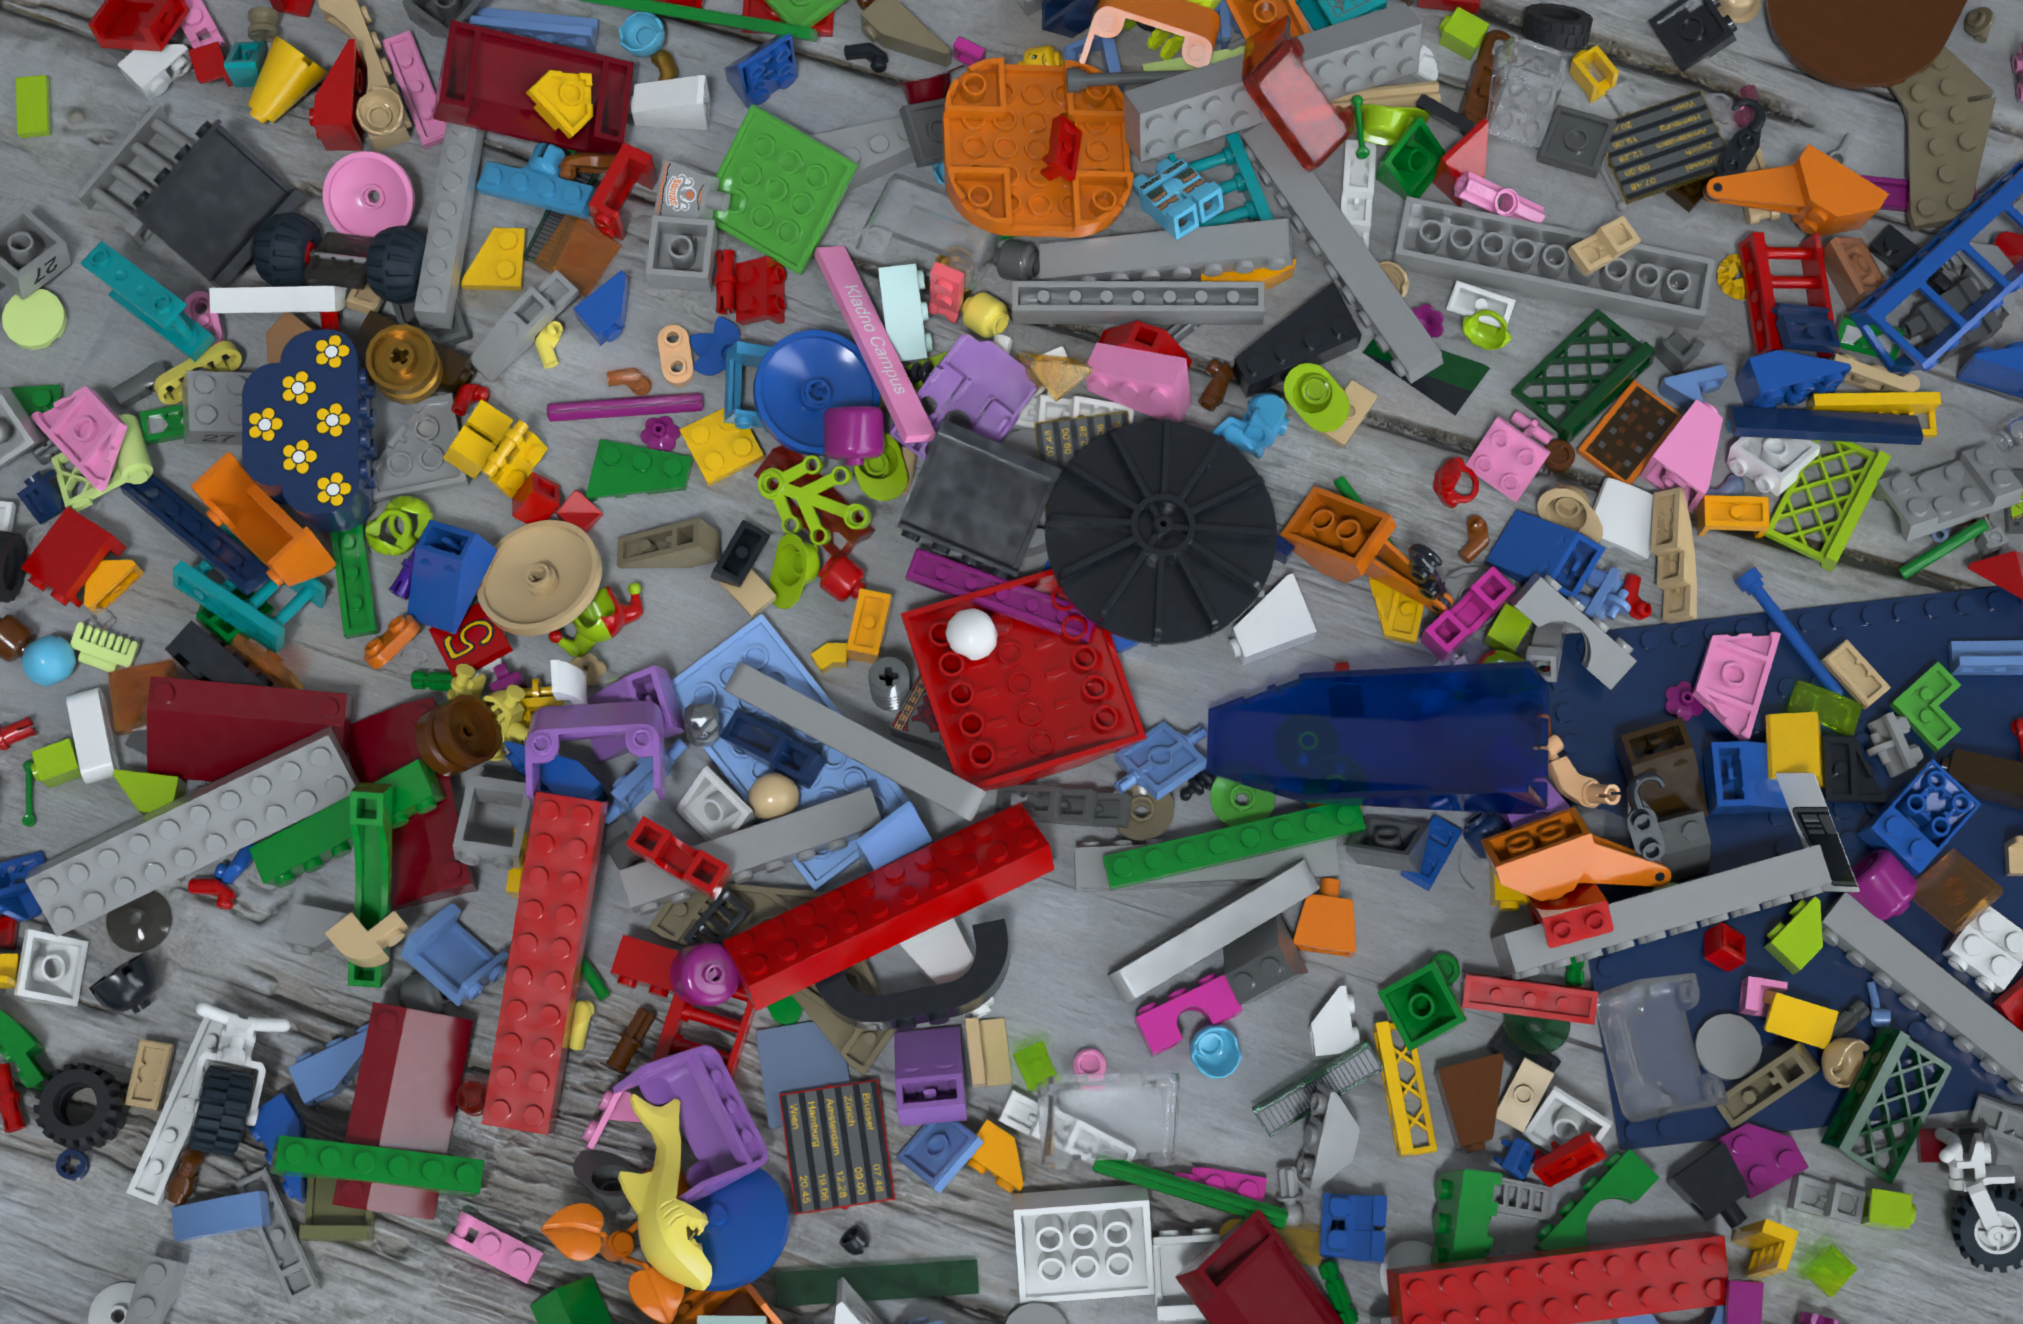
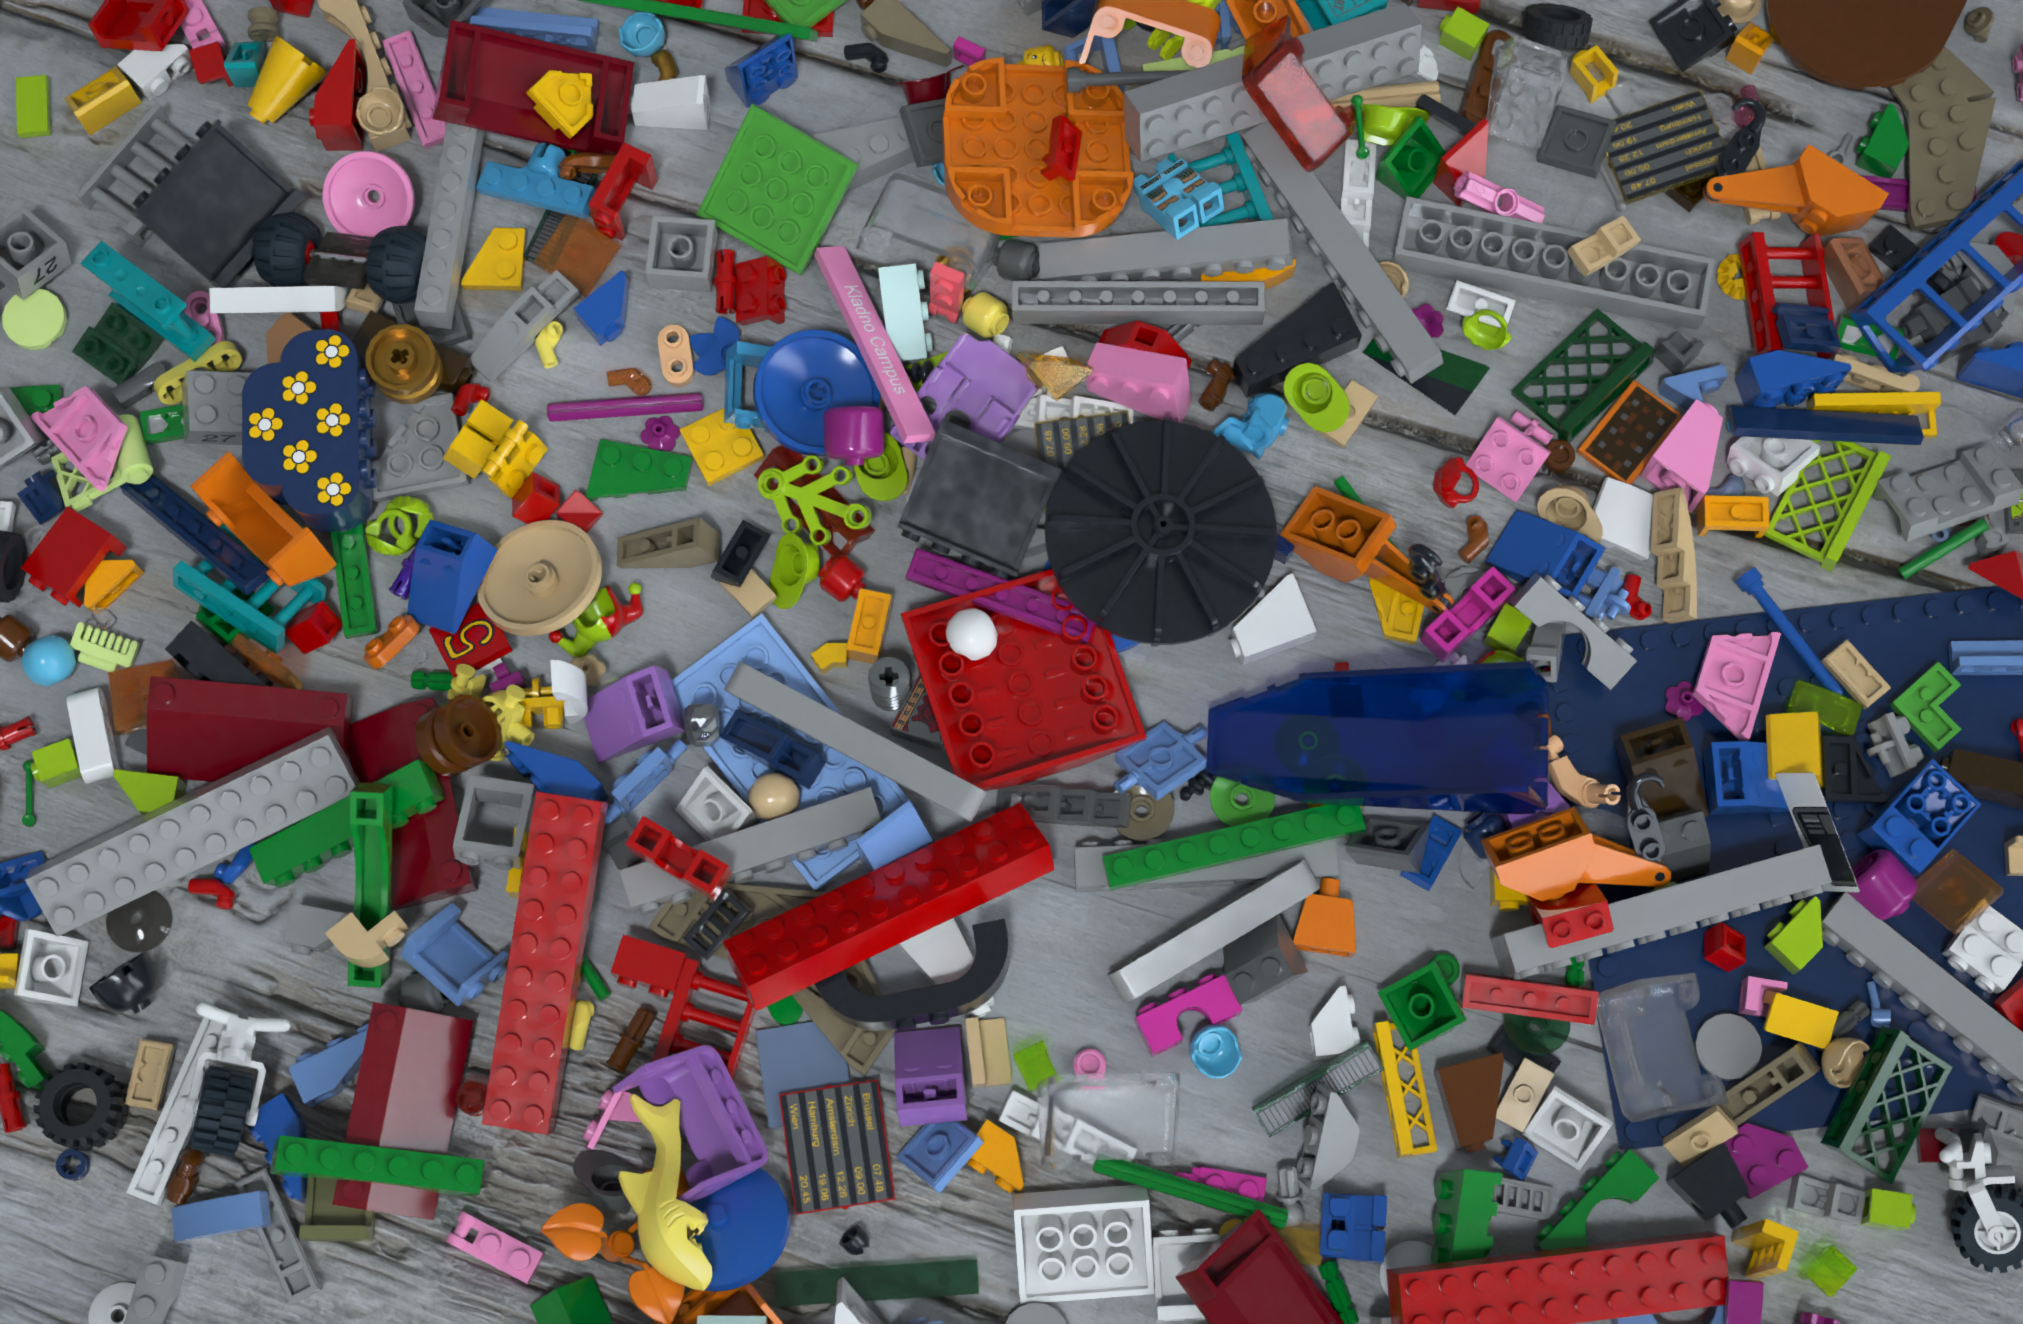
medium lavender windscreen [525,701,666,806] -> none
light grey torso [653,159,730,220] -> none
magenta head [670,943,740,1006] -> none
red plate [1532,1131,1607,1188] -> none
none -> yellow slope [64,66,142,135]
none -> clear green slope [72,302,164,385]
none -> red panel [285,600,342,654]
none -> tan plate [1663,1104,1738,1167]
none -> light orange slope [1725,22,1775,75]
none -> green slope [1855,103,1910,178]

